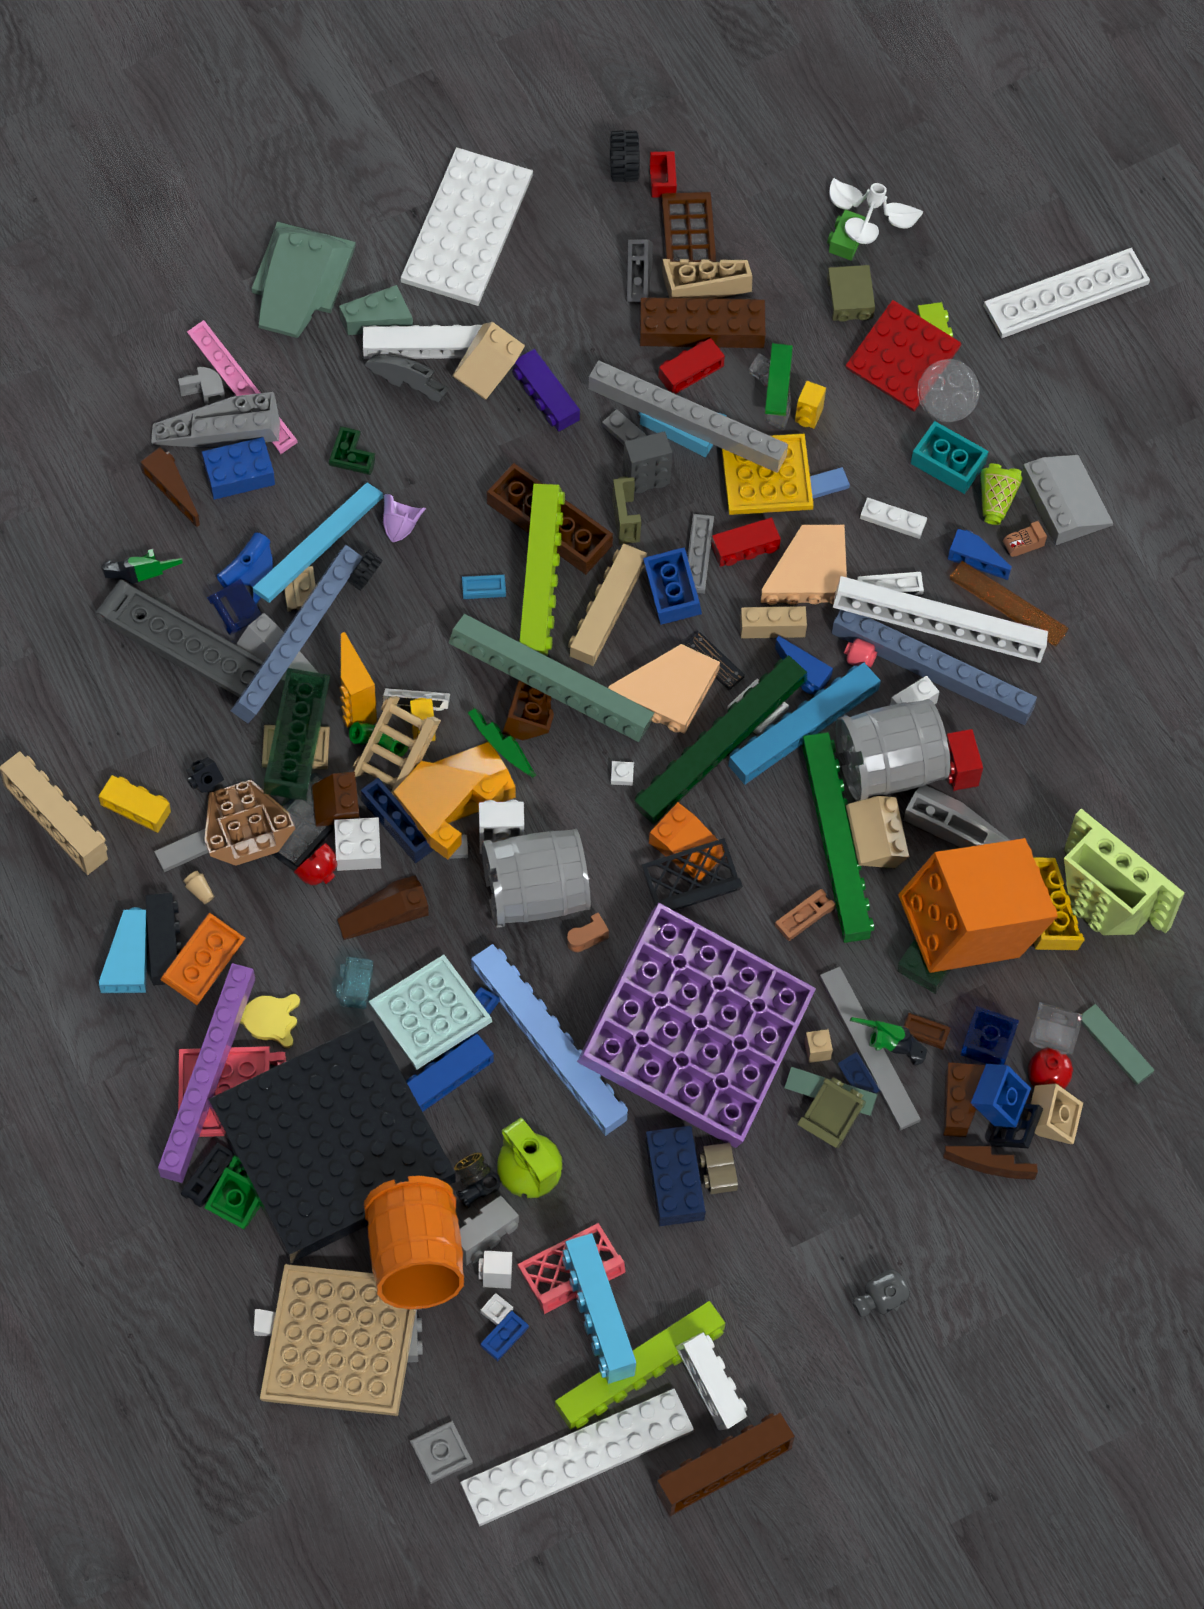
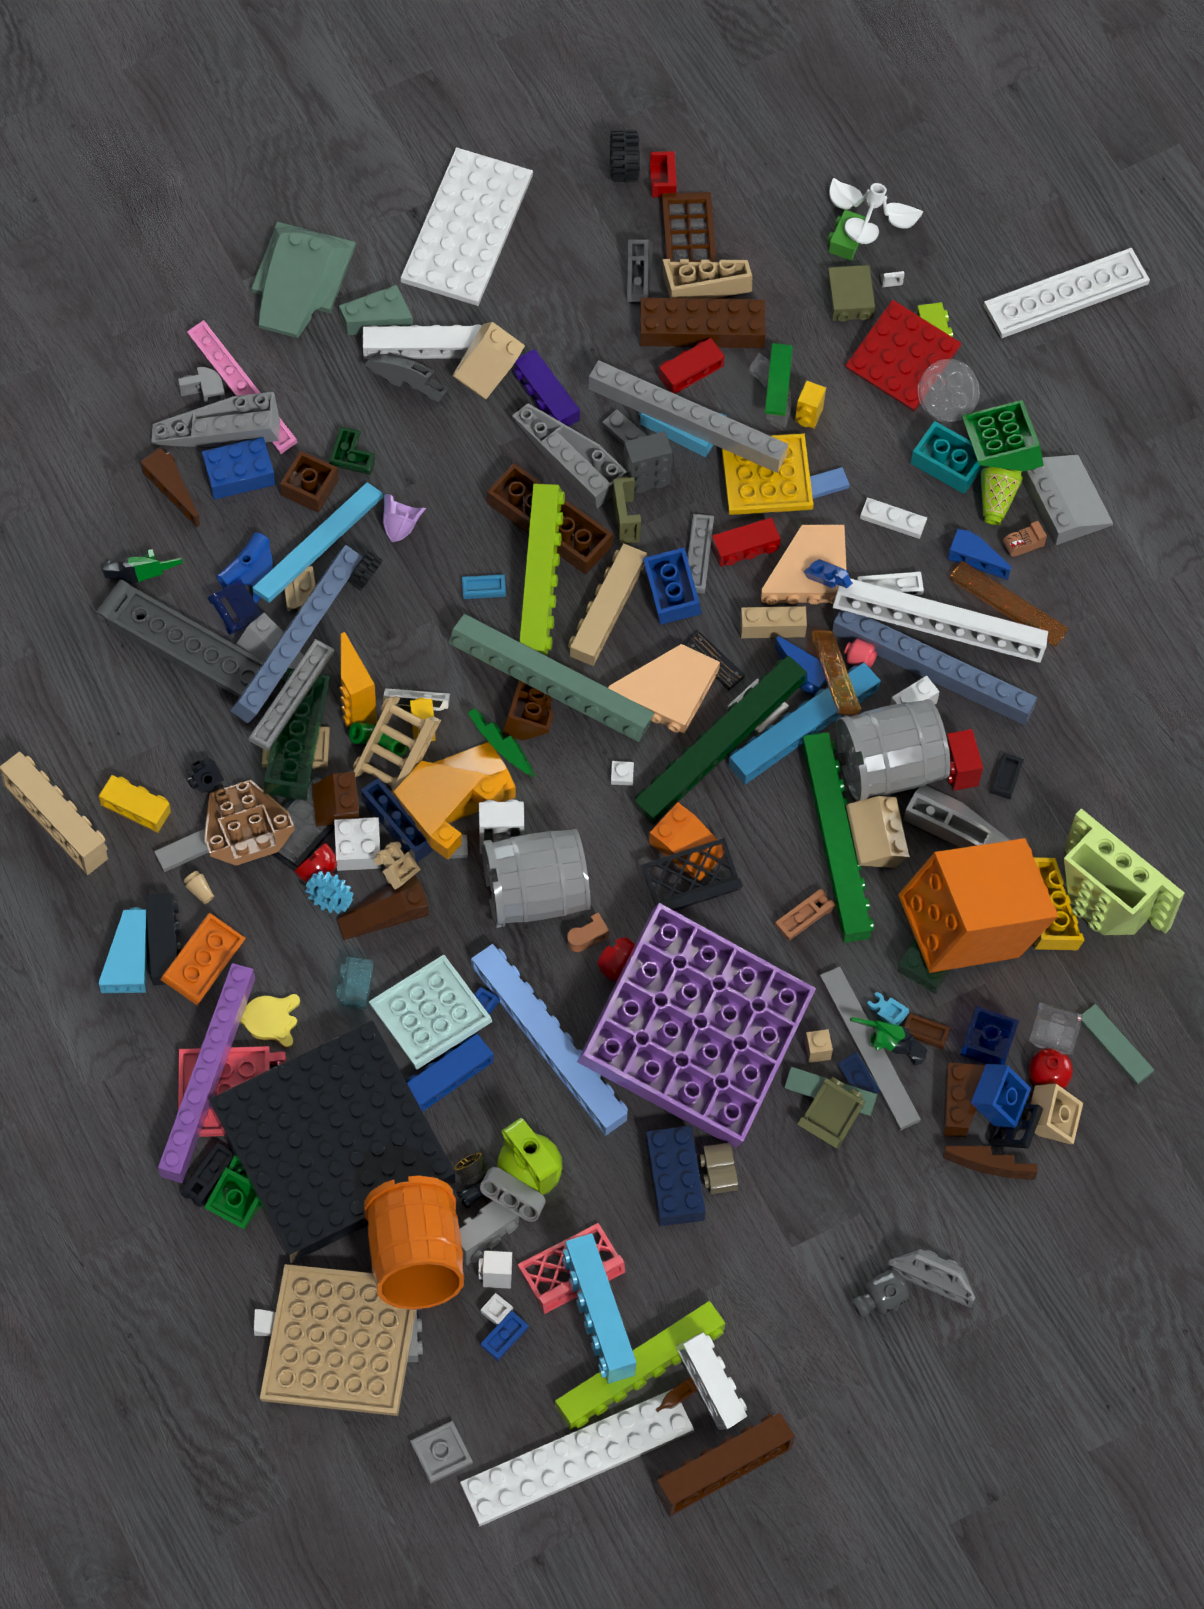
none -> light grey tile [249,639,334,751]
none -> reddish brown brick [280,451,339,513]
none -> medium azure gear [305,871,354,914]
none -> tan plate [374,841,421,889]
none -> light grey beam [480,1167,546,1222]
none -> light grey wedge [512,403,627,509]
none -> red cylinder [597,937,635,982]
none -> reddish brown piece [655,1377,698,1412]
none -> blue hinge [804,559,853,589]
none -> clear orange tile [811,630,861,715]
none -> medium azure plate [867,992,909,1026]
none -> white slope [880,271,904,287]
none -> light grey wedge [887,1249,975,1308]
none -> green slope [962,400,1044,471]
none -> black tile [990,753,1024,800]

